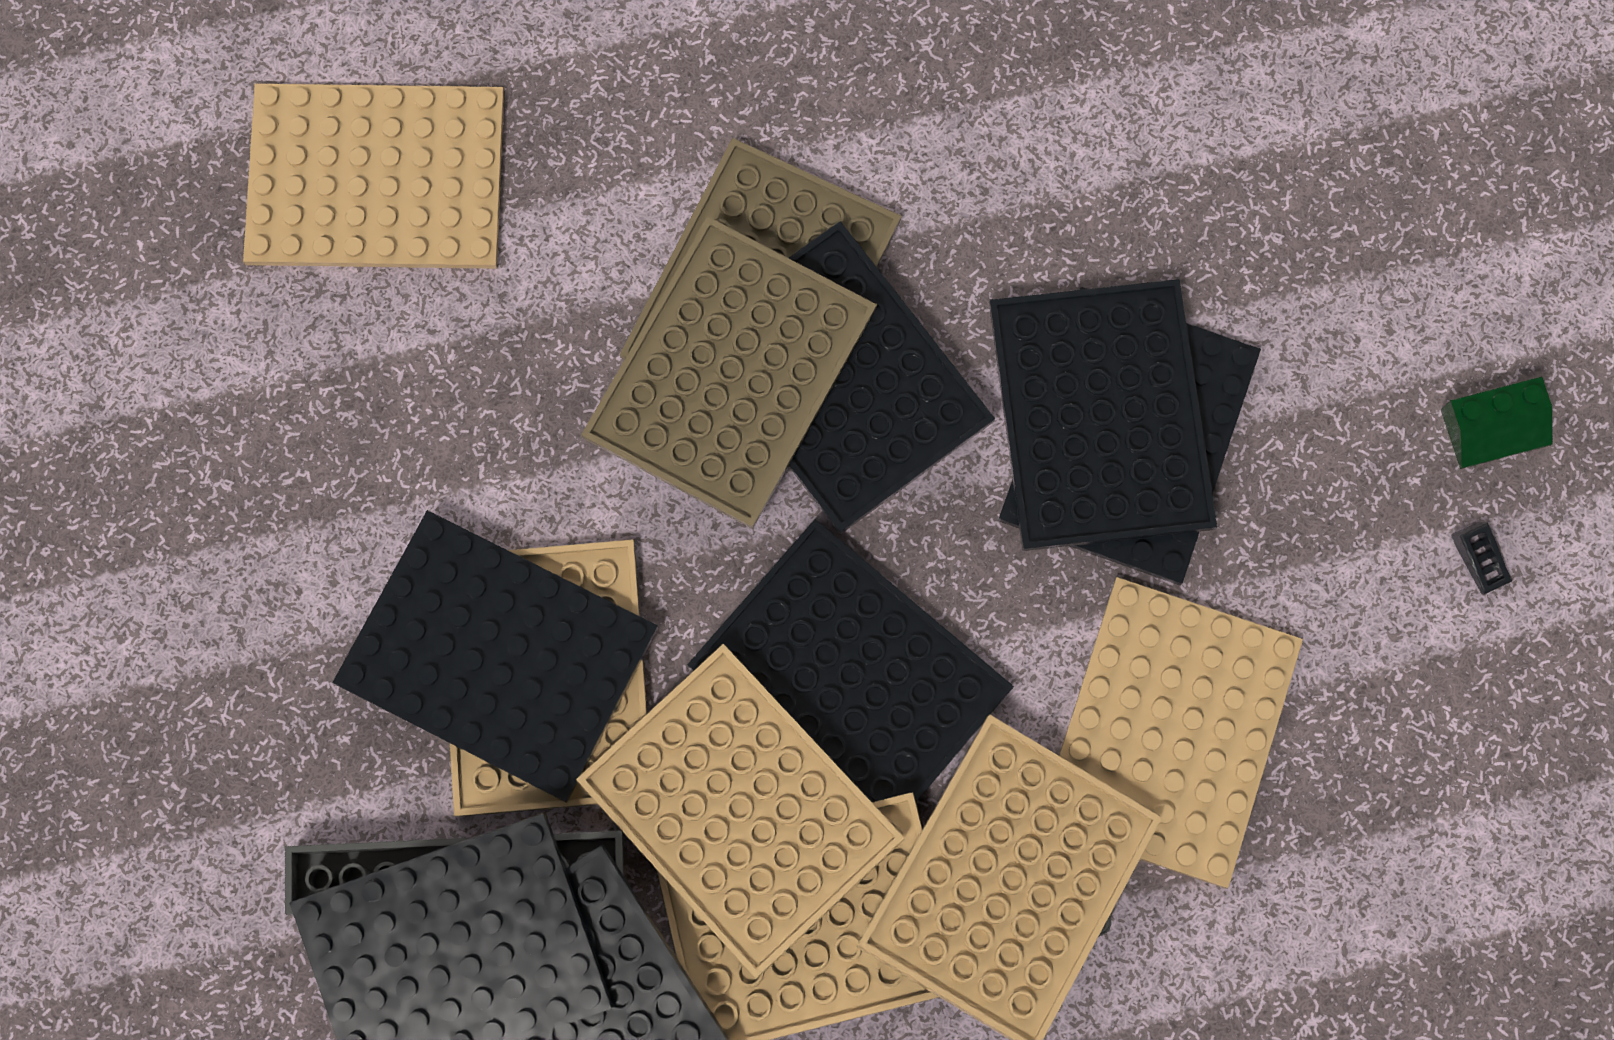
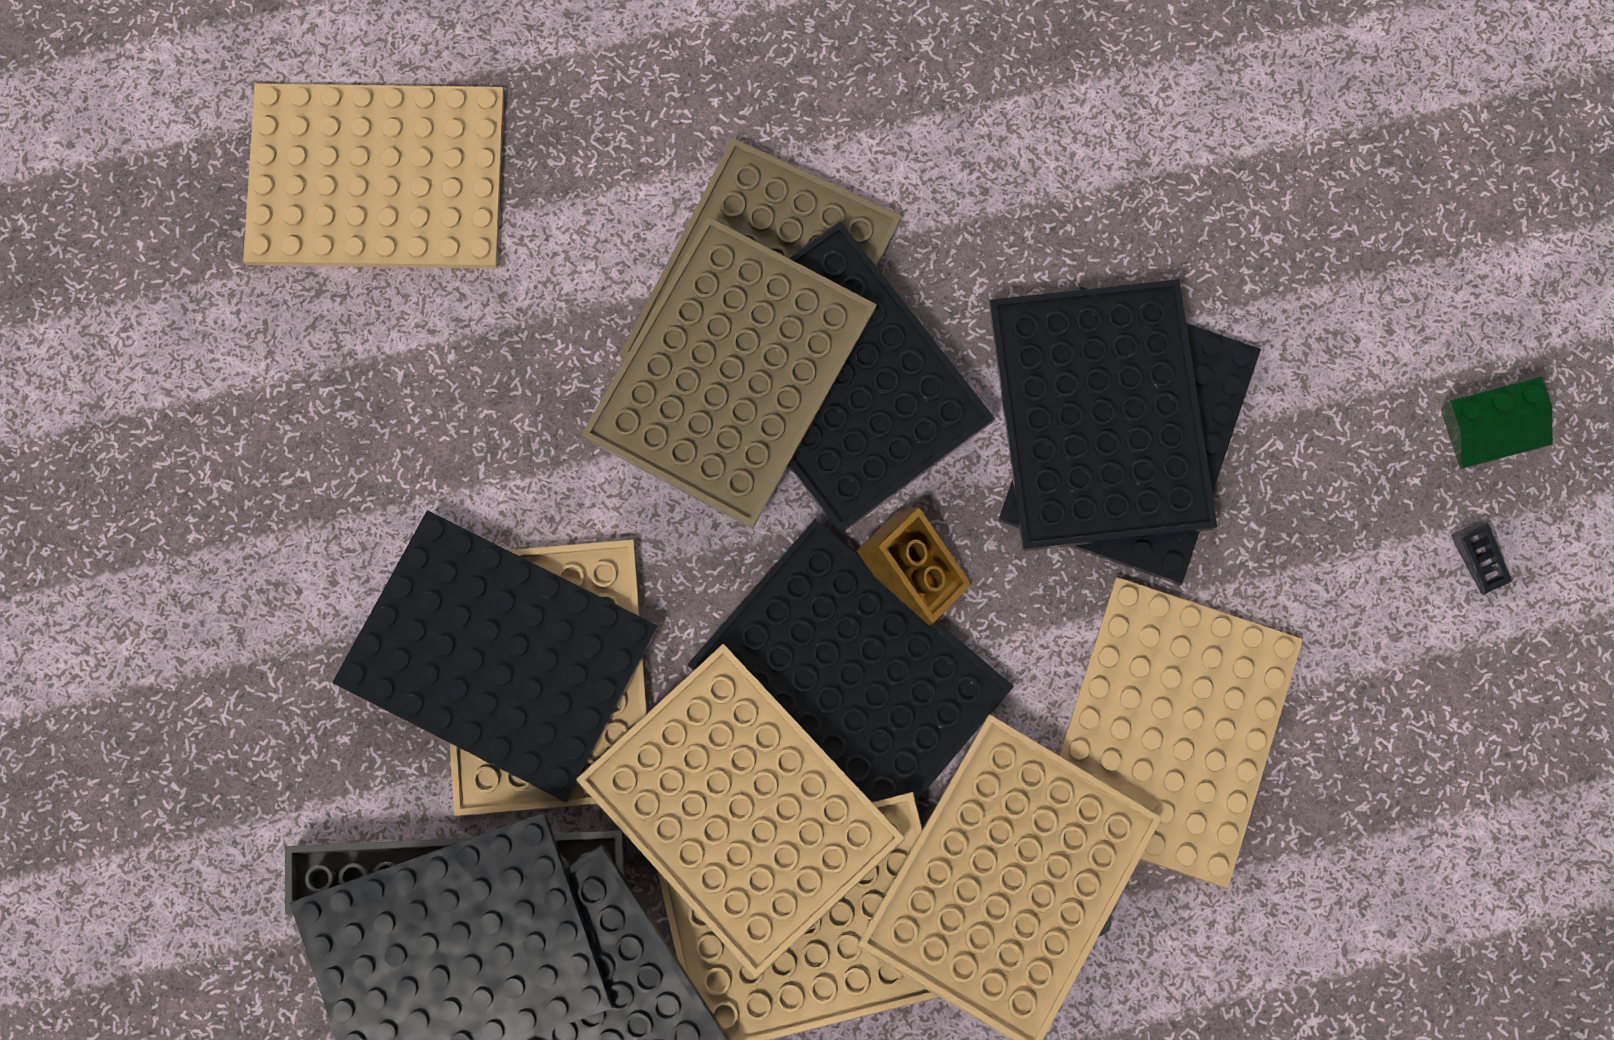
none -> pearl gold slope [857,507,971,625]

